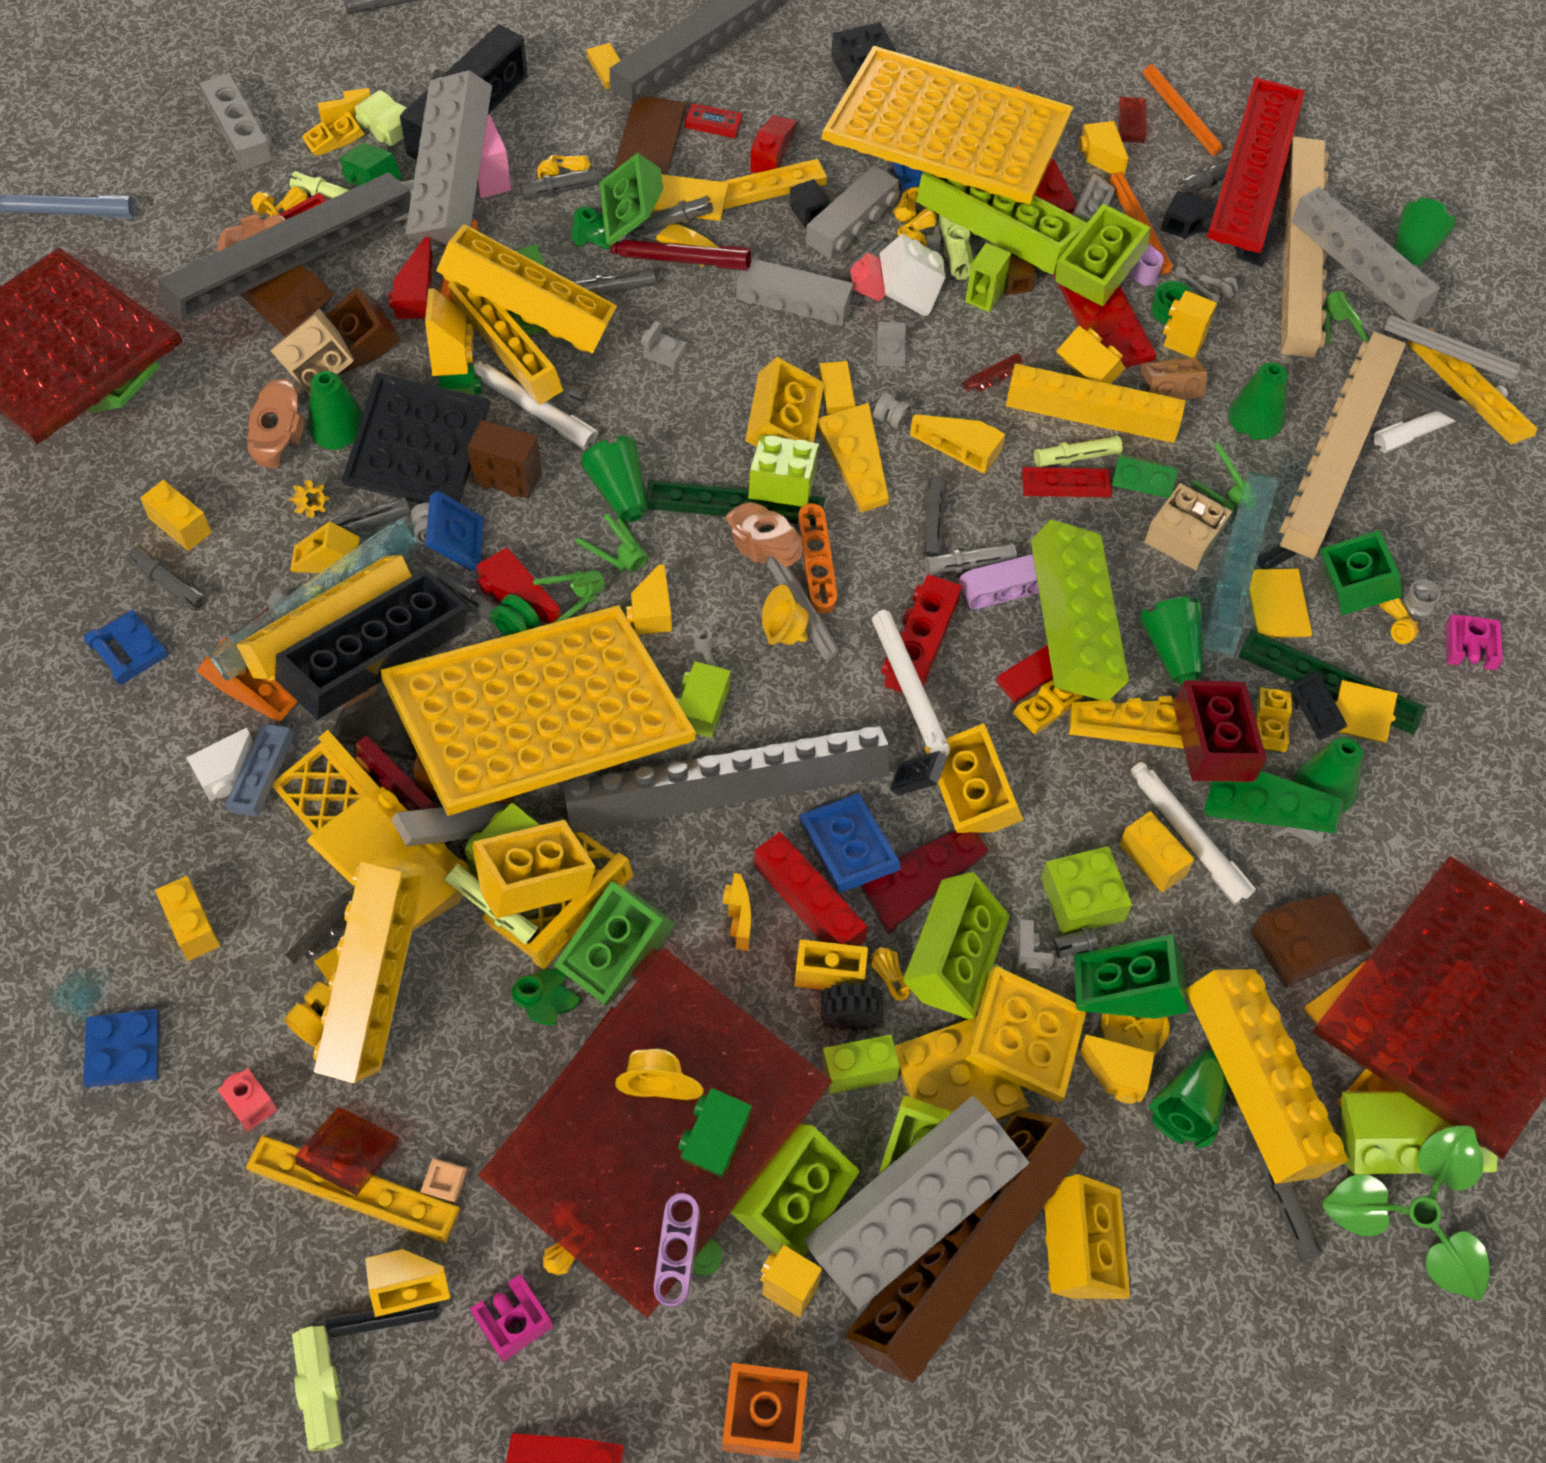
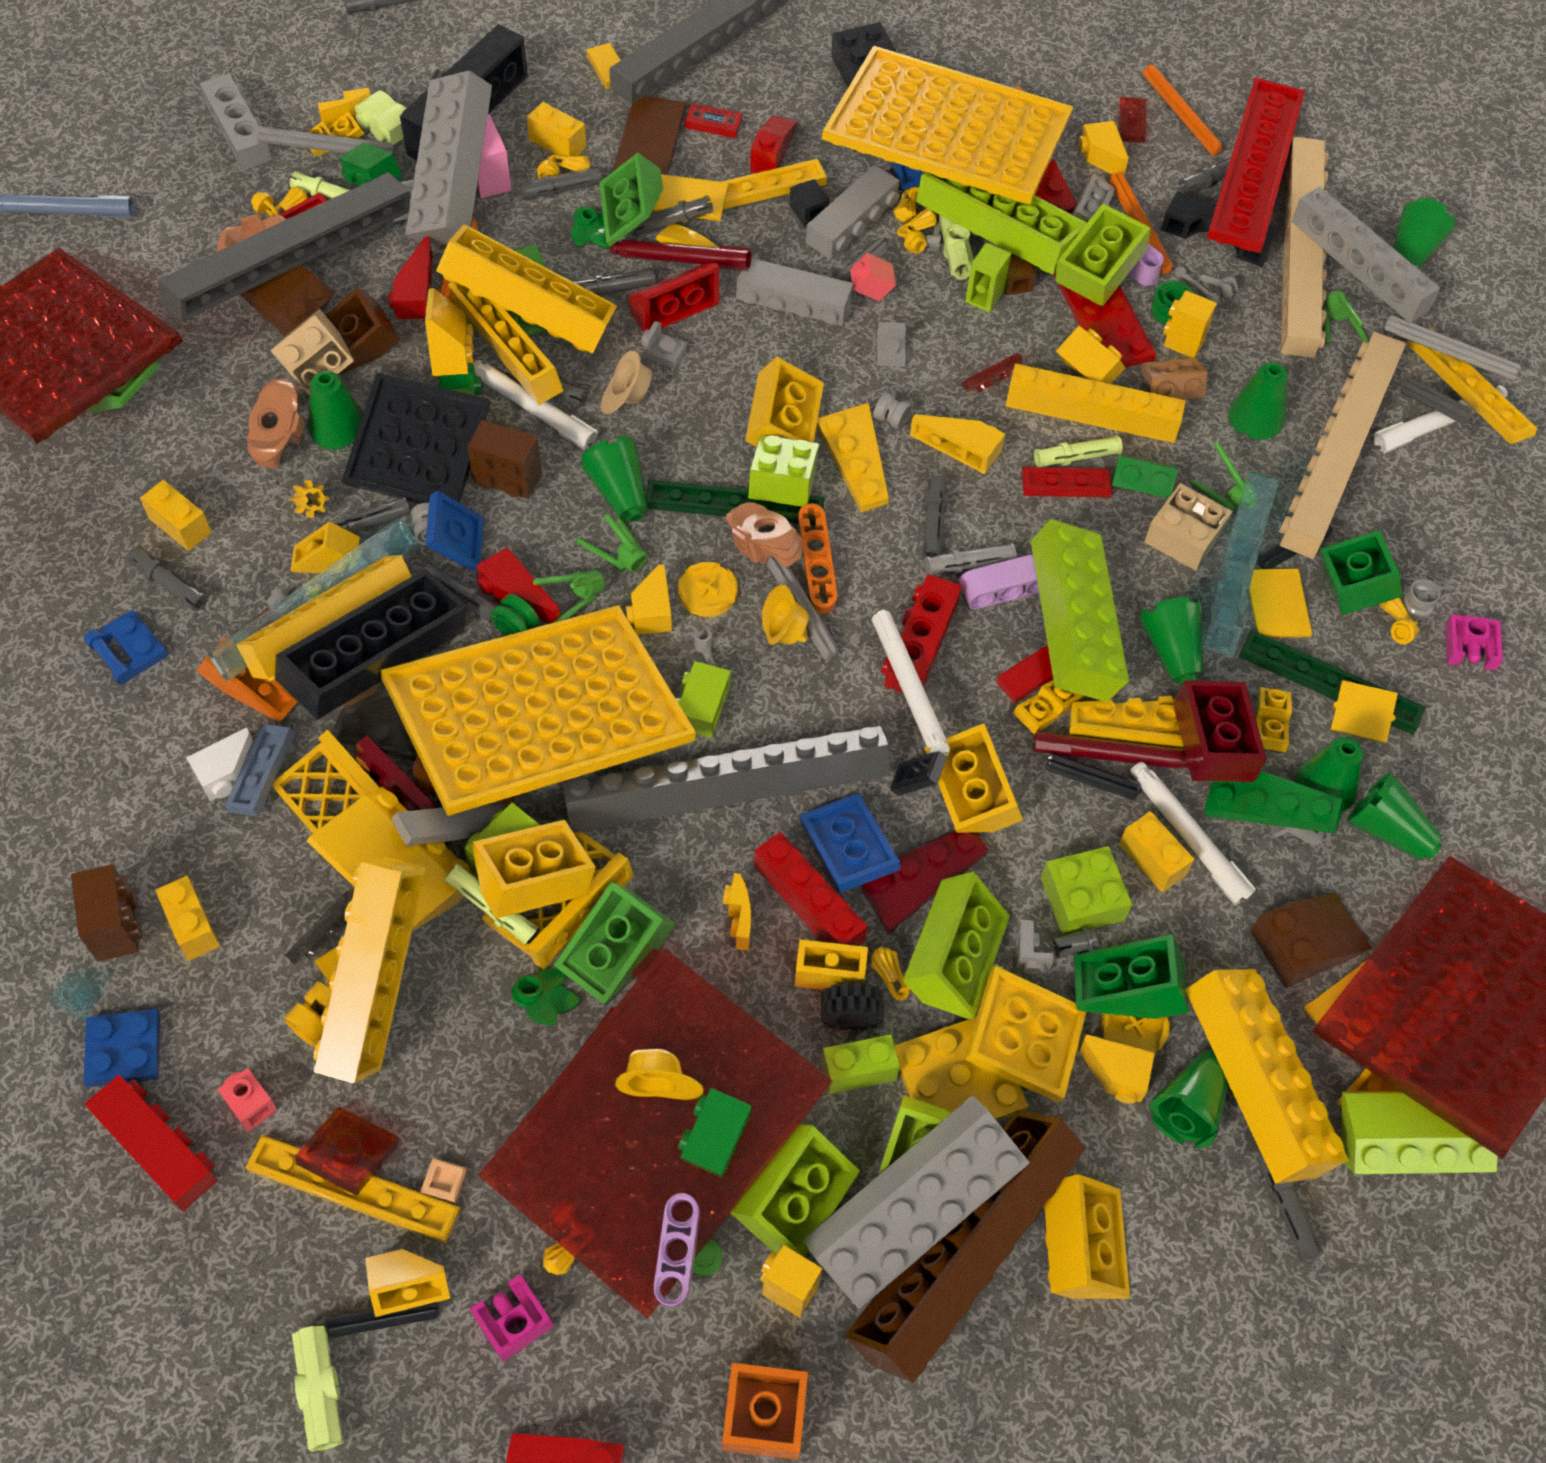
yellow tile [819,361,855,414] -> none
white slope [879,234,945,316] -> none
black plate [1289,671,1348,741] -> none
bright green plant [1323,1126,1490,1301] -> none
none -> reddish brown brick [71,864,143,962]
none -> red brick [84,1074,217,1212]
none -> light grey axle [257,126,394,153]
none -> yellow brick [527,102,587,156]
none -> tan piece [600,350,653,414]
none -> red slope [629,263,719,332]
none -> yellow tile [678,562,738,617]
none -> dark red piece [1033,732,1189,770]
none -> black axle [1046,753,1140,800]
none -> green cone [1347,773,1442,860]

